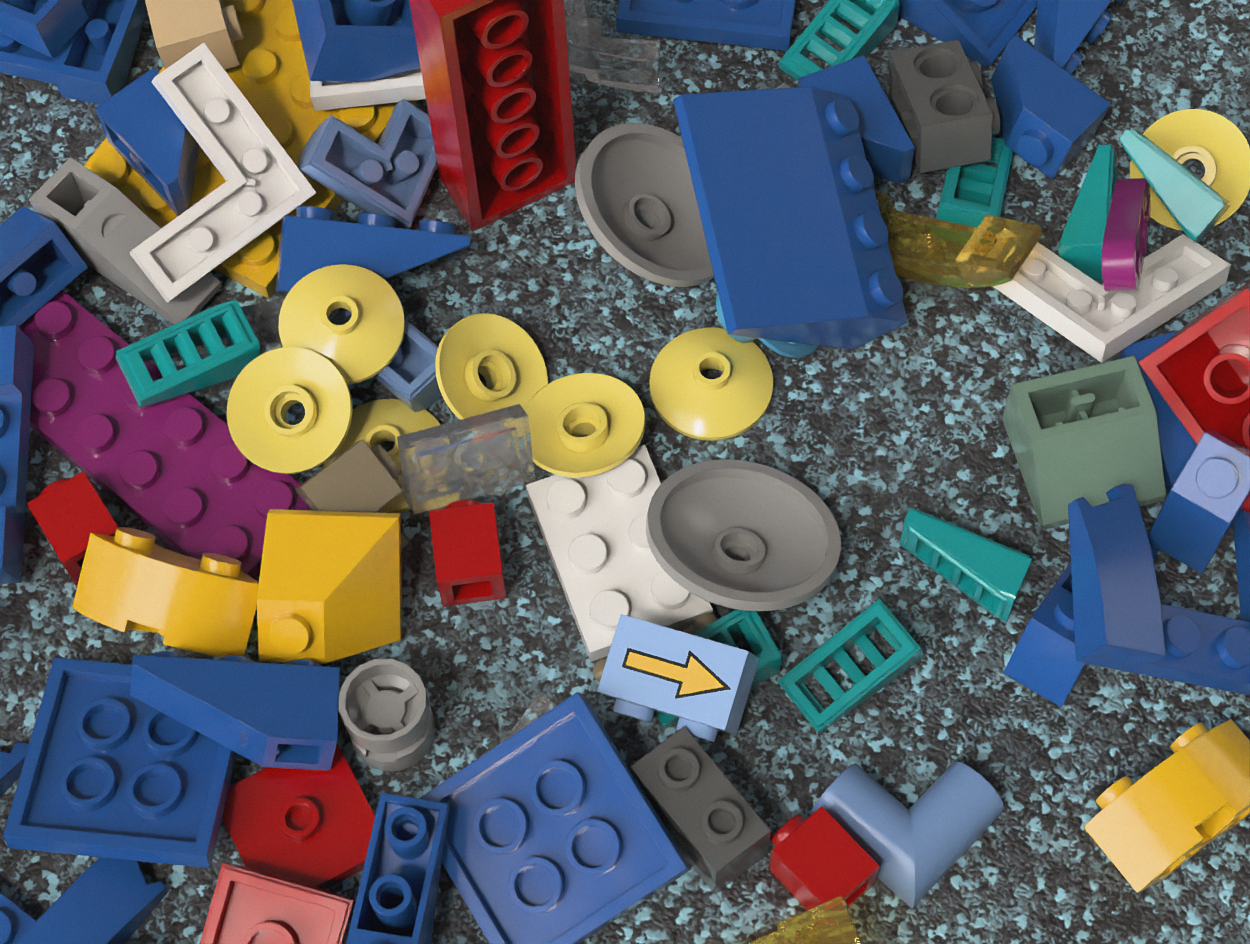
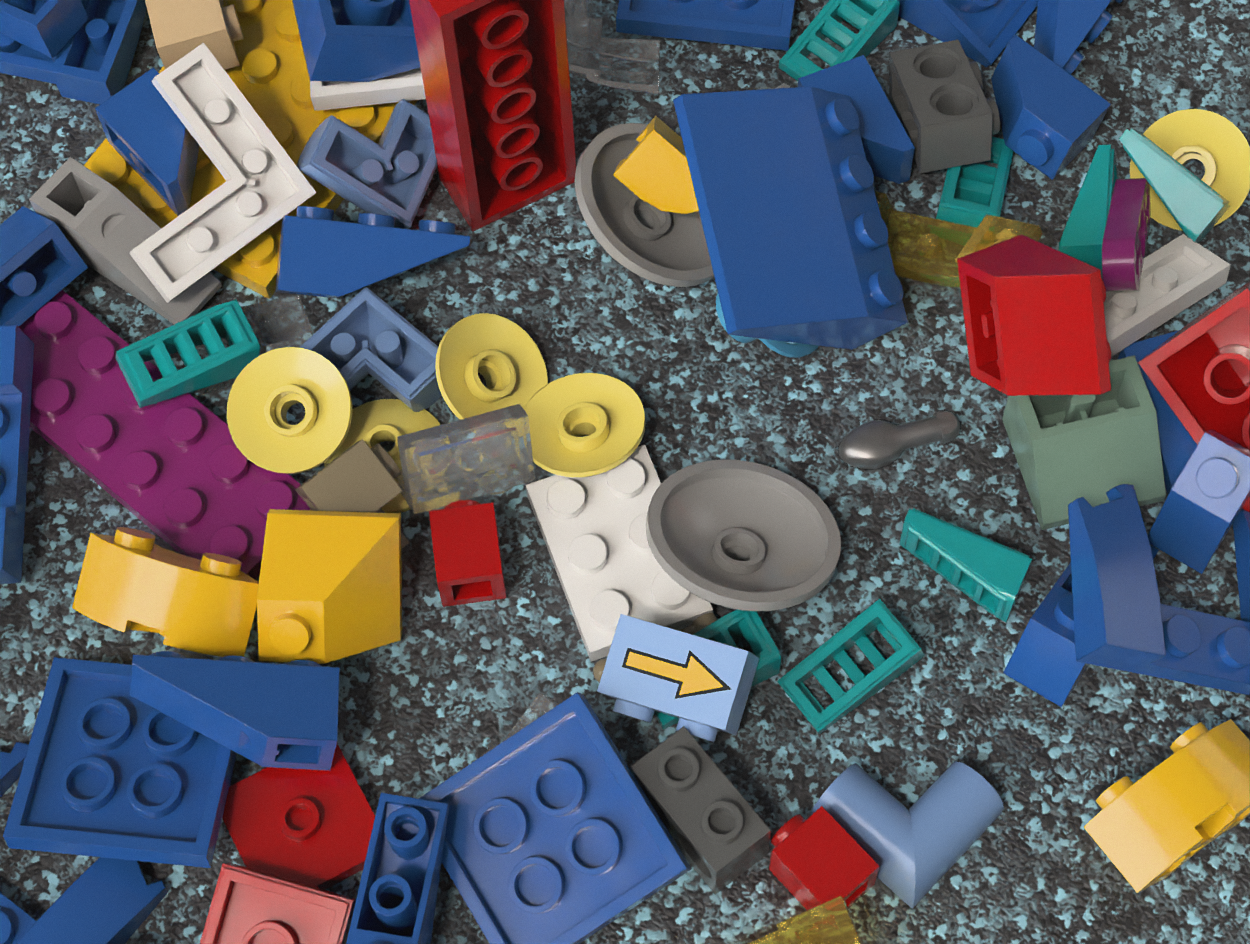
red brick [26,471,118,587] -> none
light yellow dish [279,264,405,385] -> none
light grey wheel [339,659,435,771] -> none
light yellow dish [649,327,773,441] -> none
none -> yellow brick [613,116,699,214]
none -> flat silver piece [839,411,960,469]
none -> red slope [957,234,1111,396]

